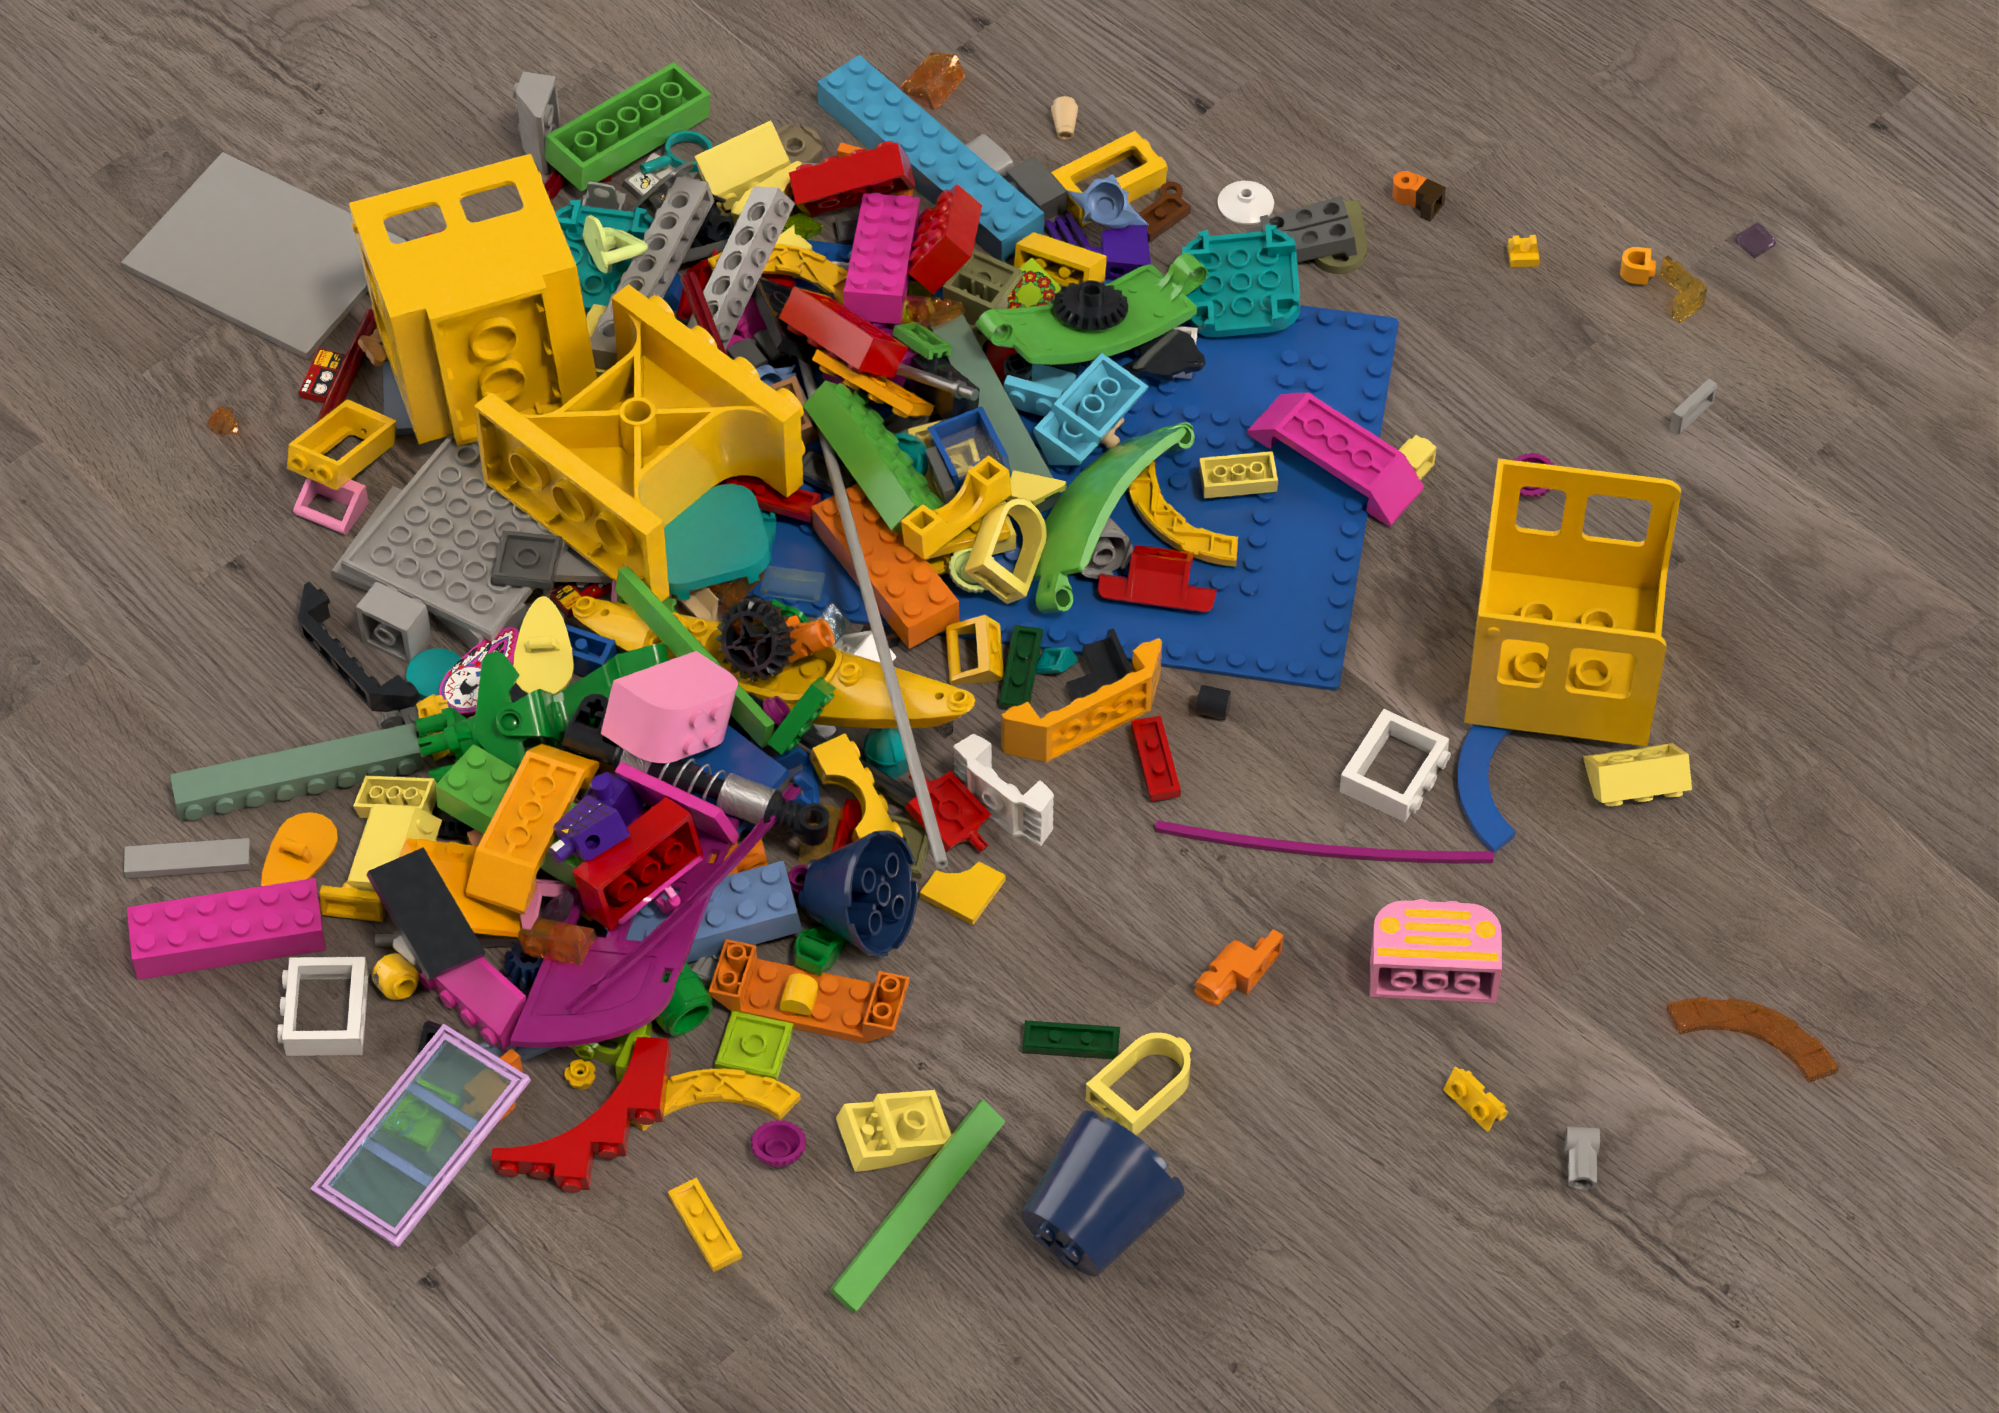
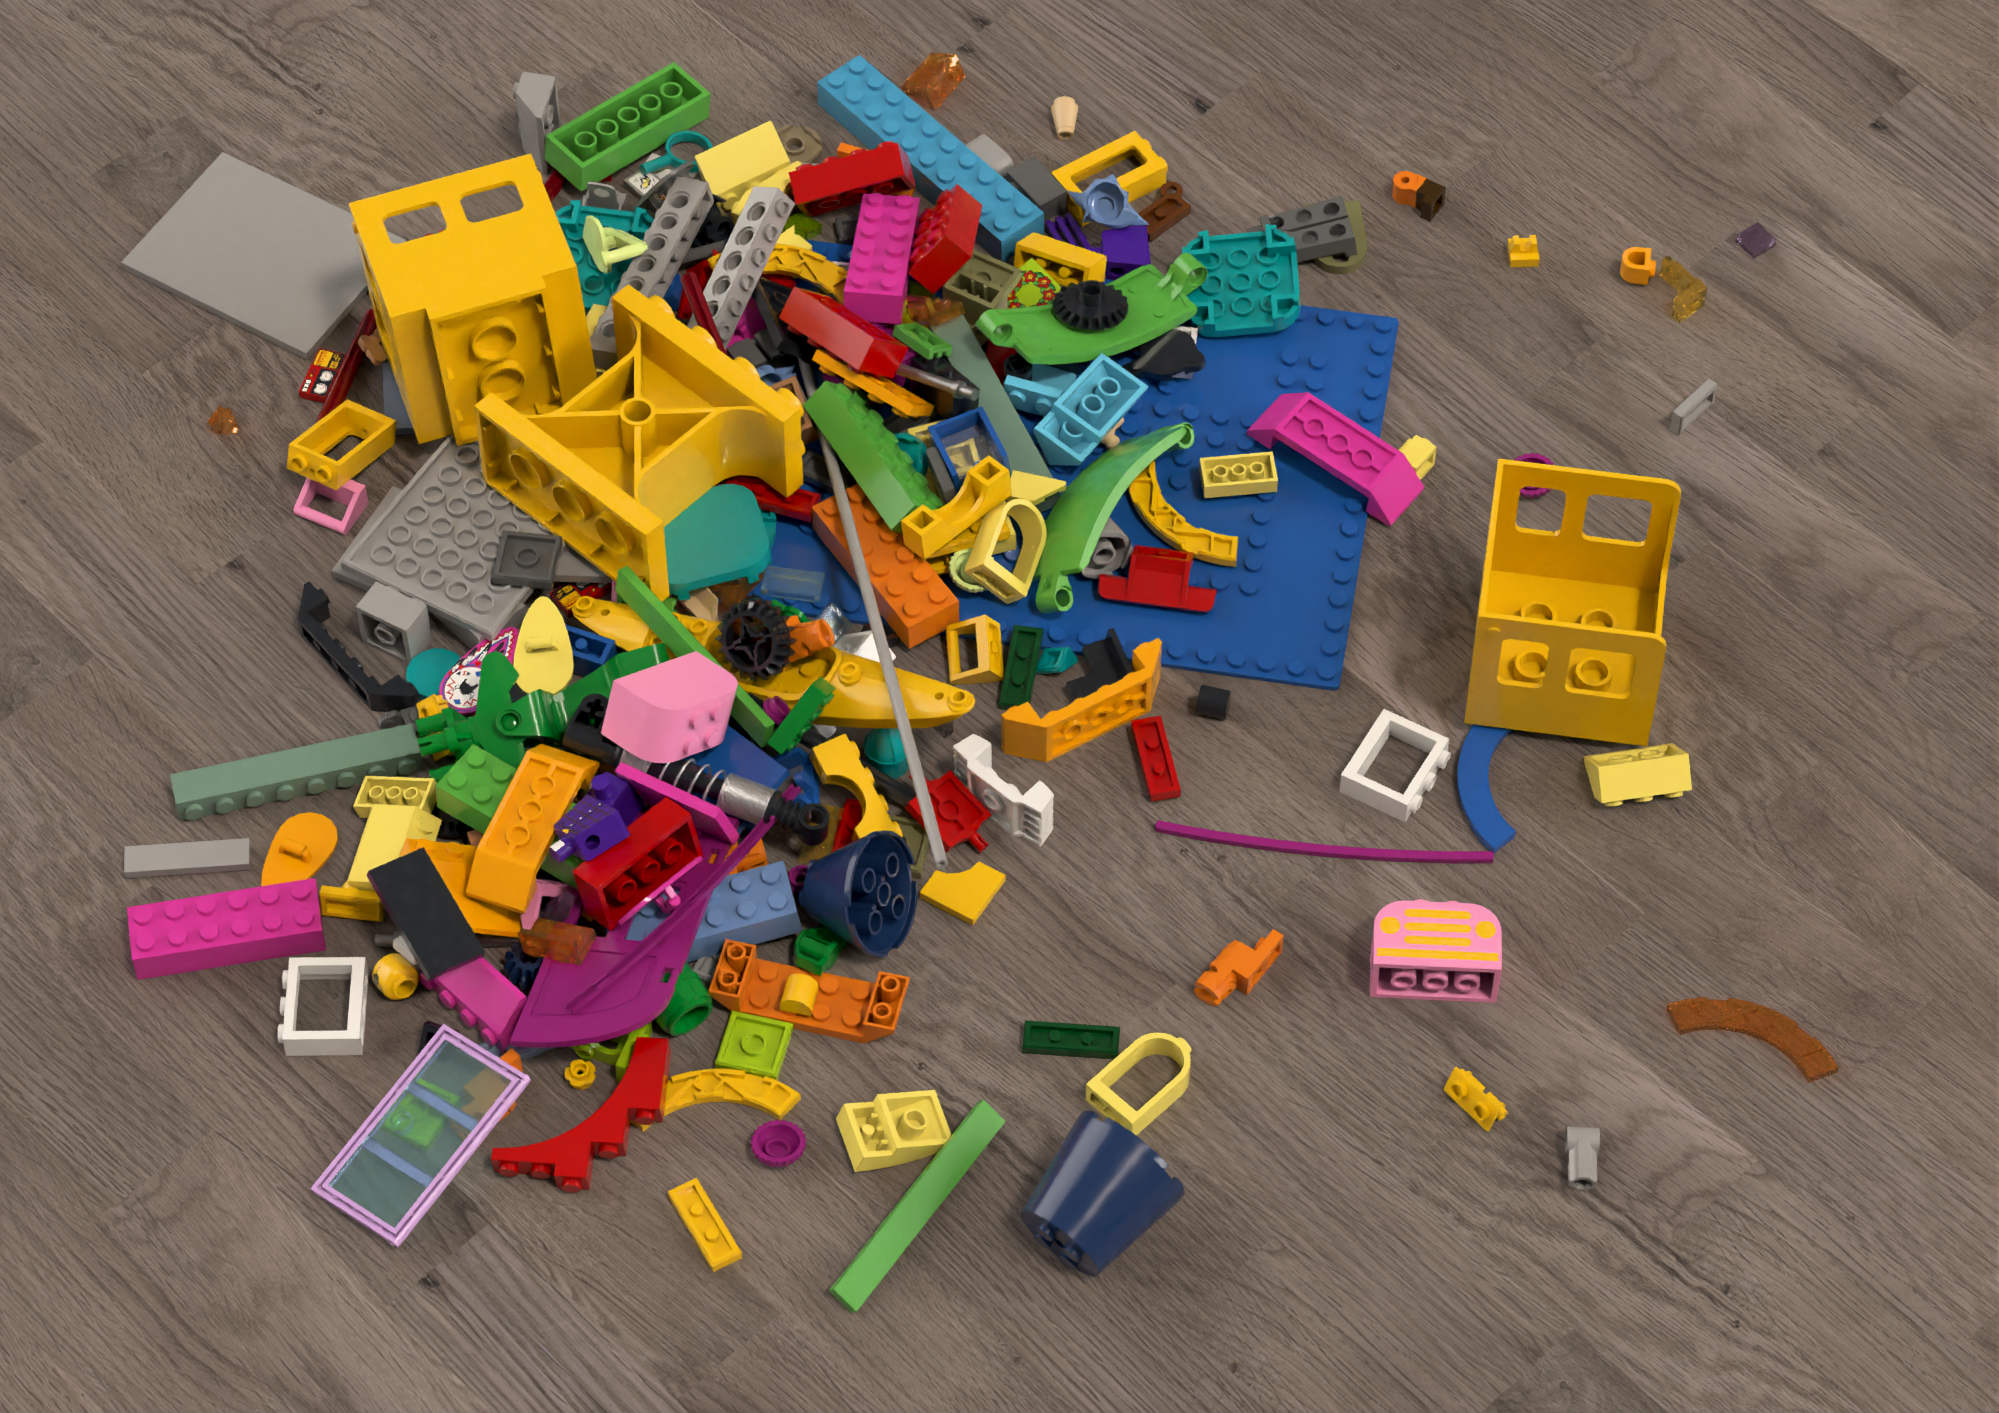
white dish [1218,181,1274,226] -> none

